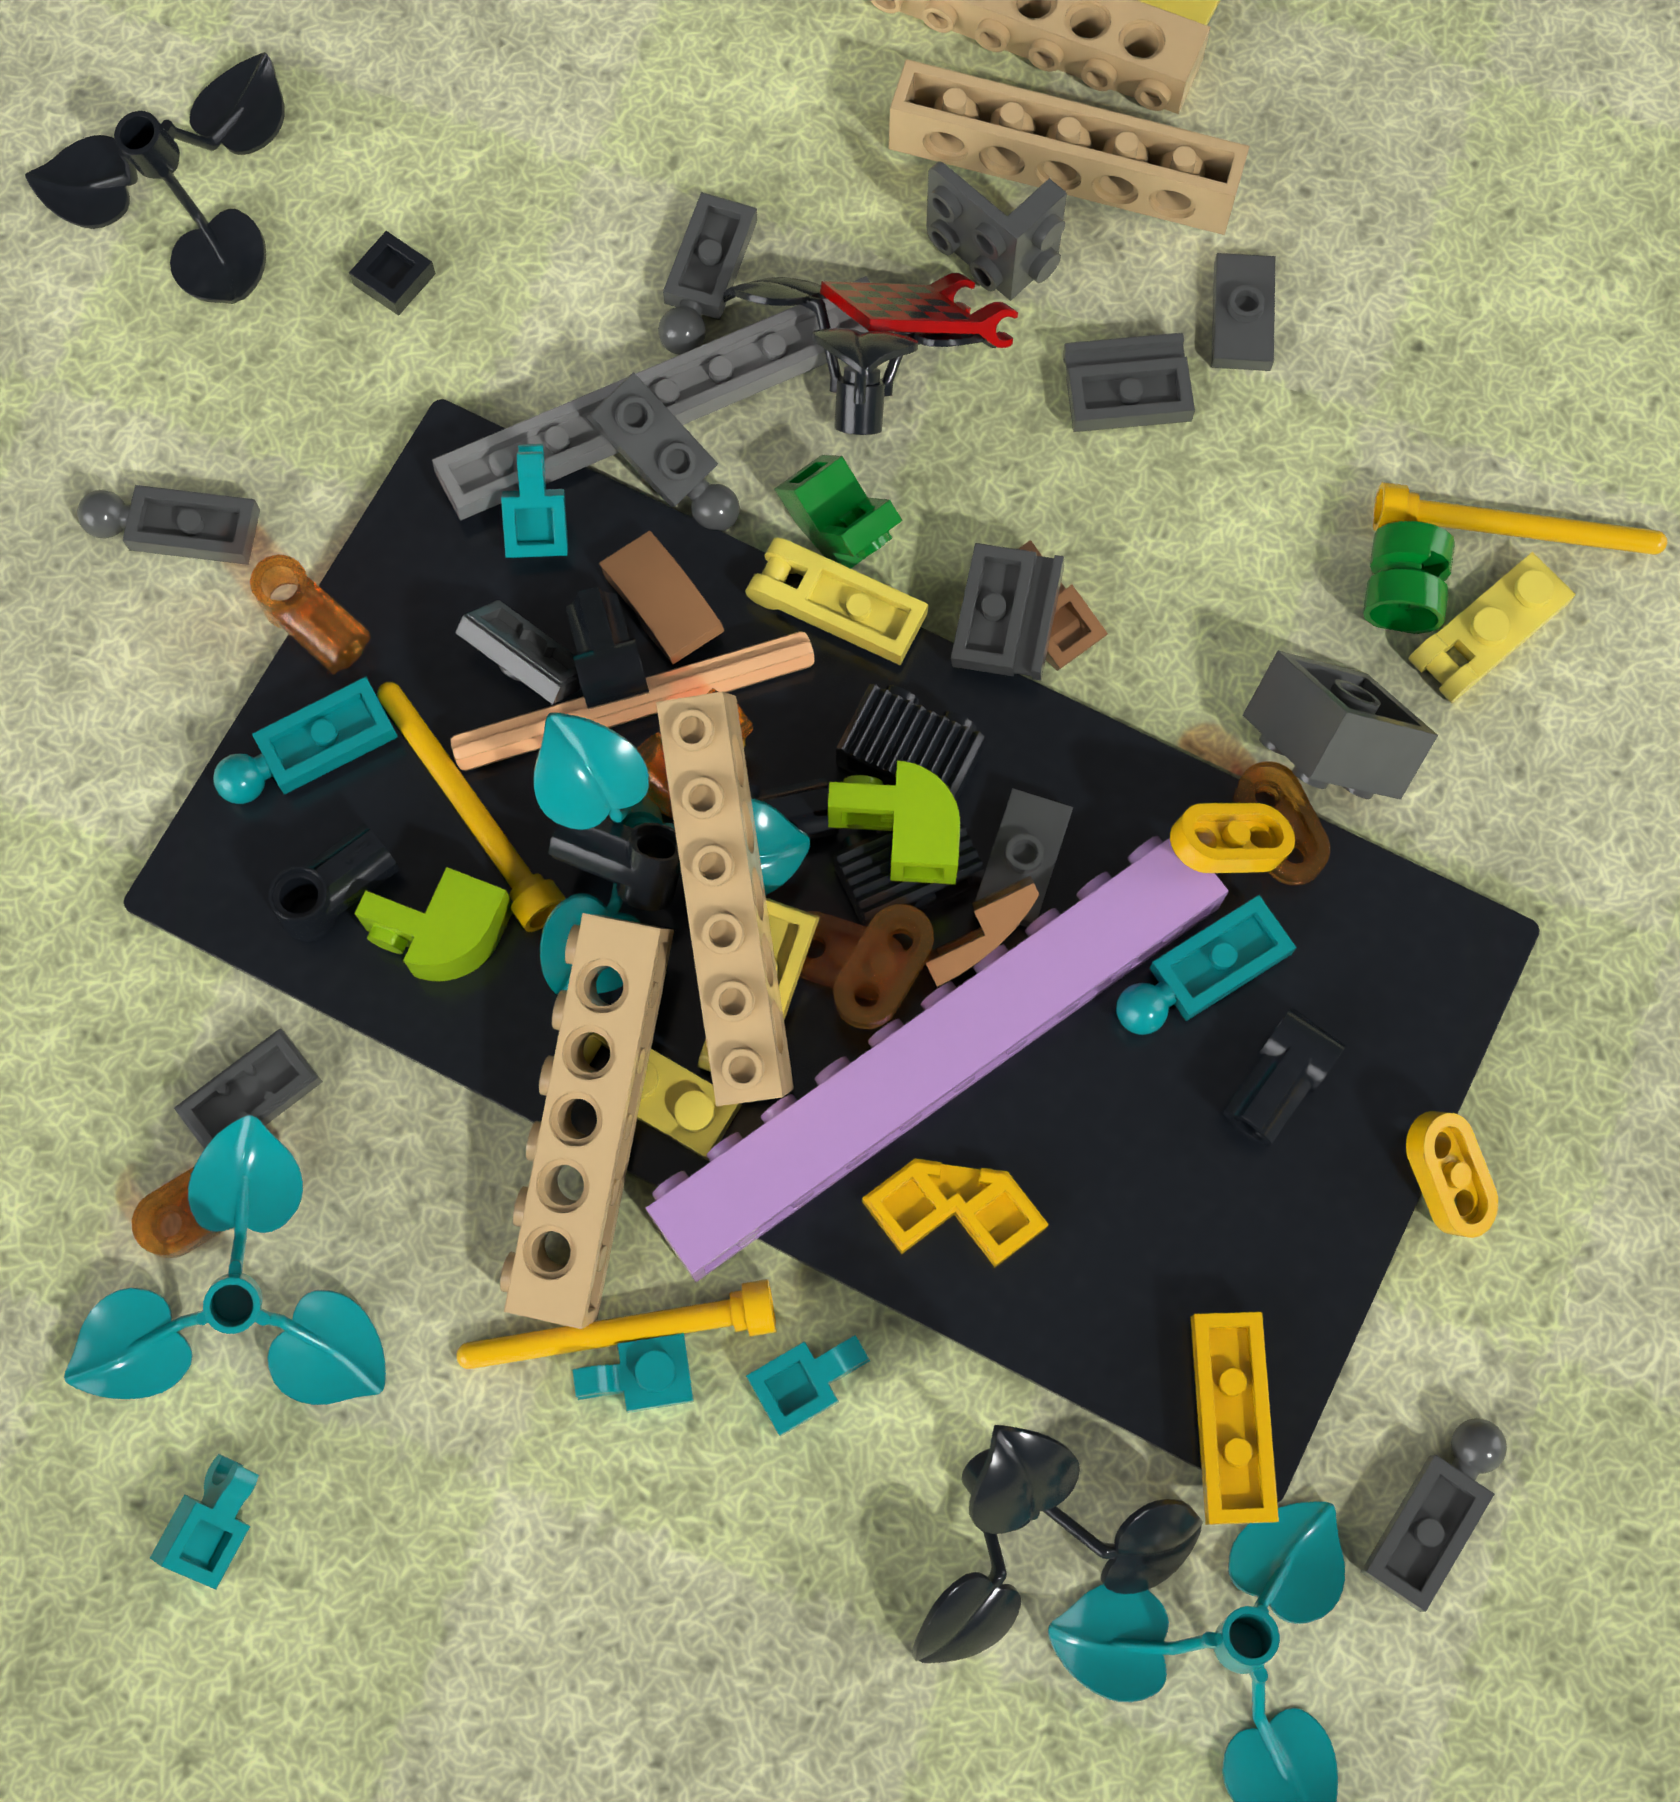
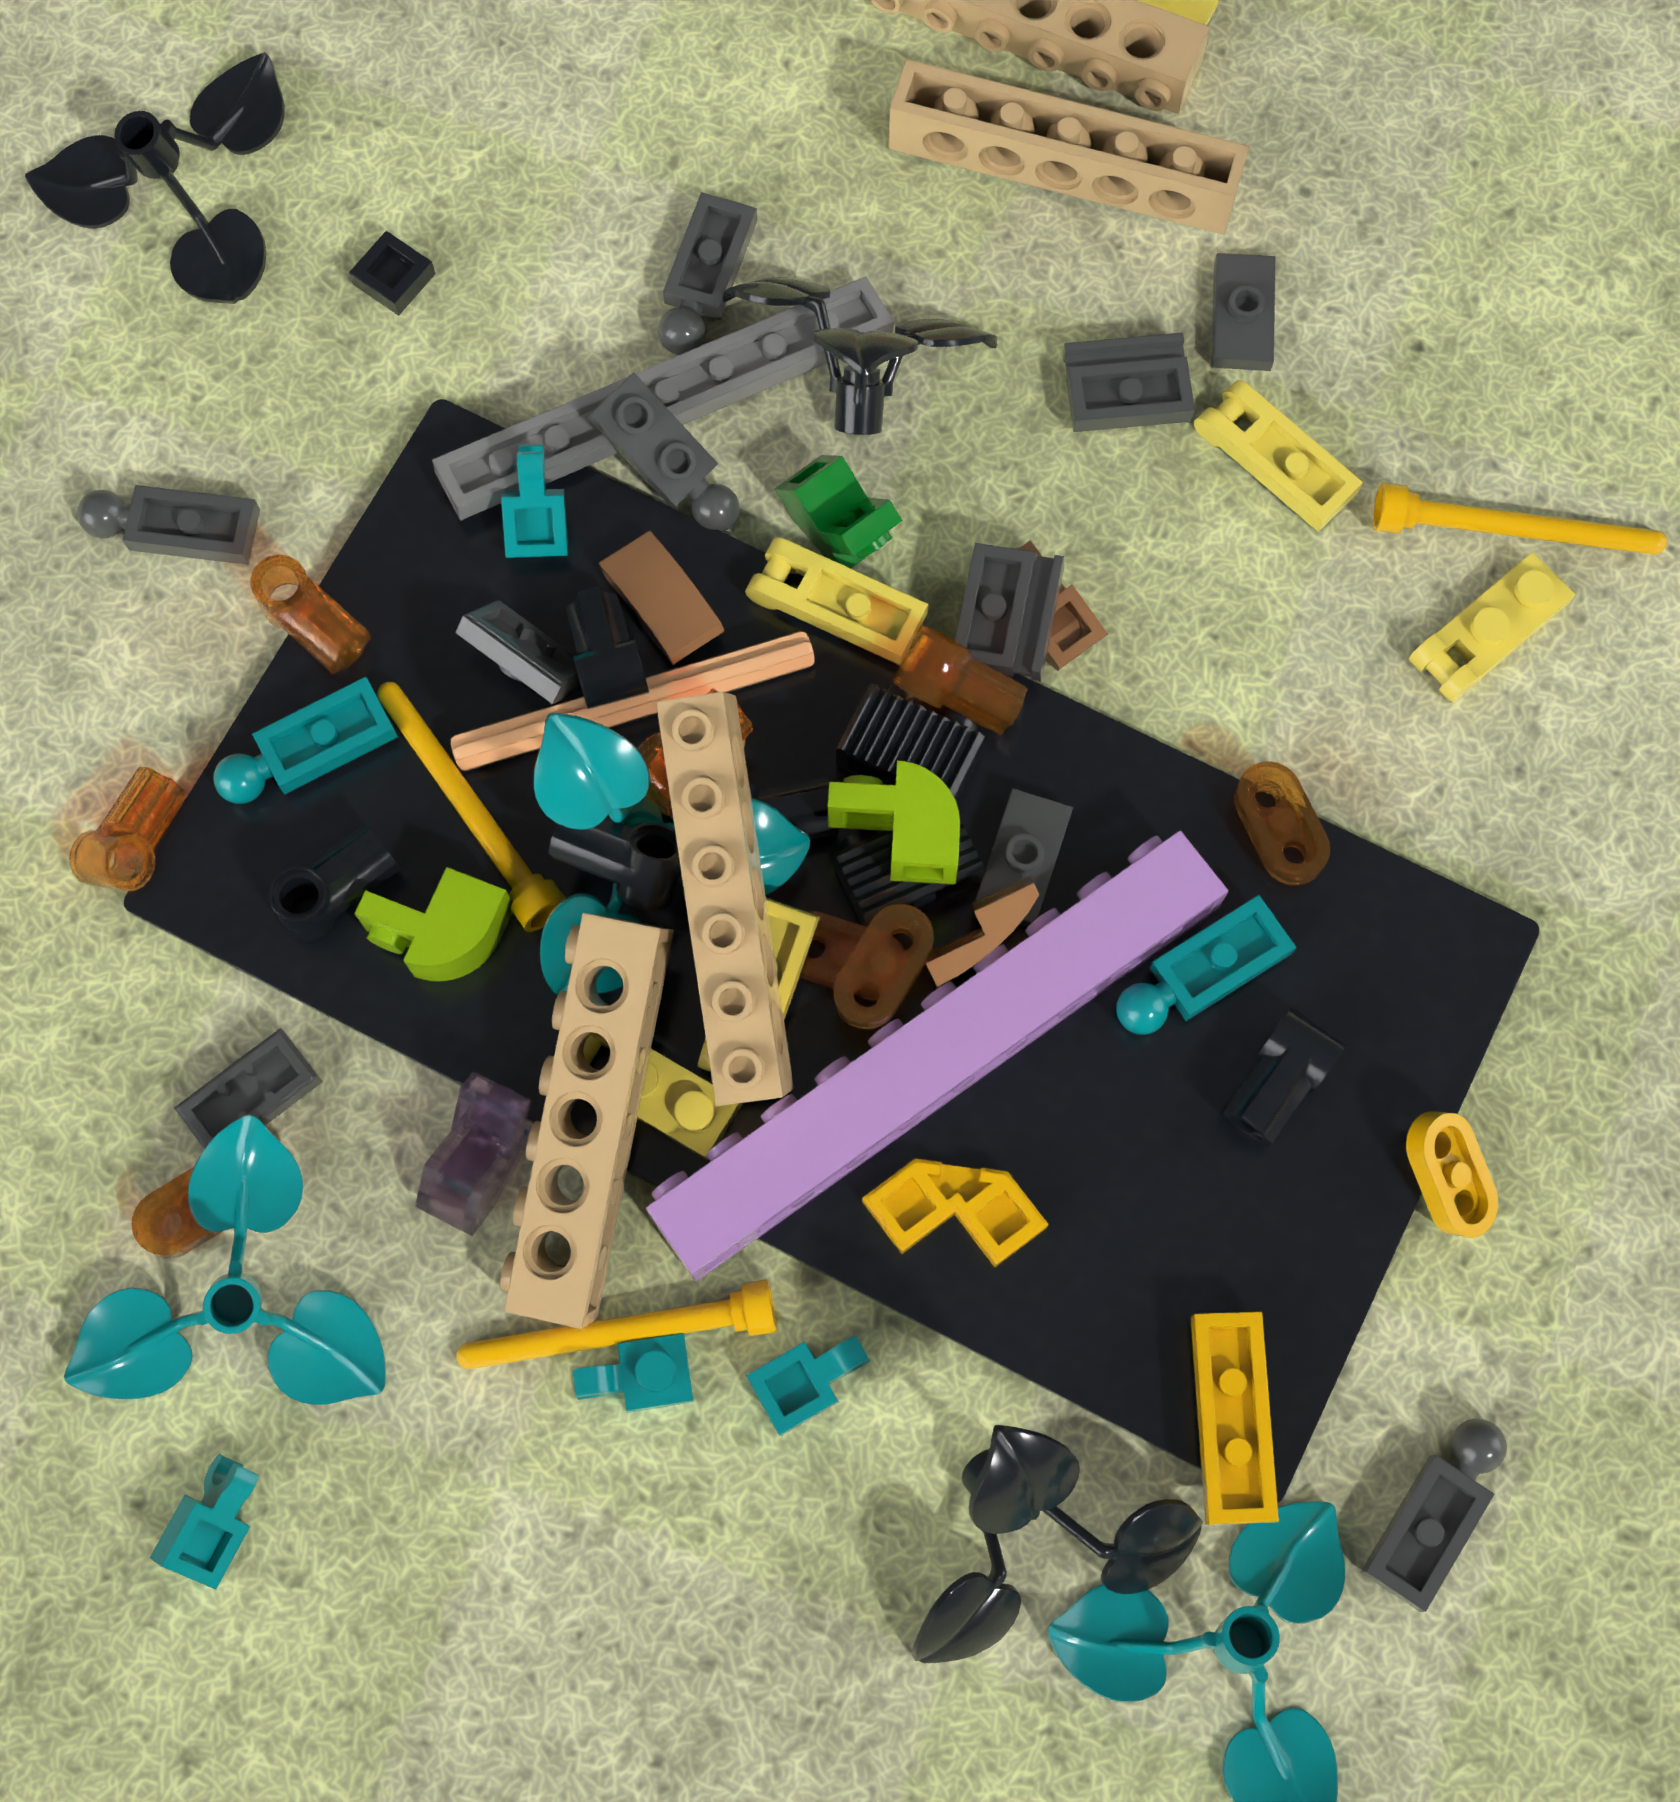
red flag [820,273,1018,348] -> none
dark grey bracket [926,161,1067,301] -> none
yellow plate [1170,803,1295,873] -> none
dark grey slope [1243,650,1438,800] -> none
green wheel [1363,521,1455,634] -> none
none -> clear orange piece [69,767,186,891]
none -> brick [415,1072,532,1236]
none -> clear orange piece [892,625,1028,735]
none -> light yellow plate [1194,380,1363,532]

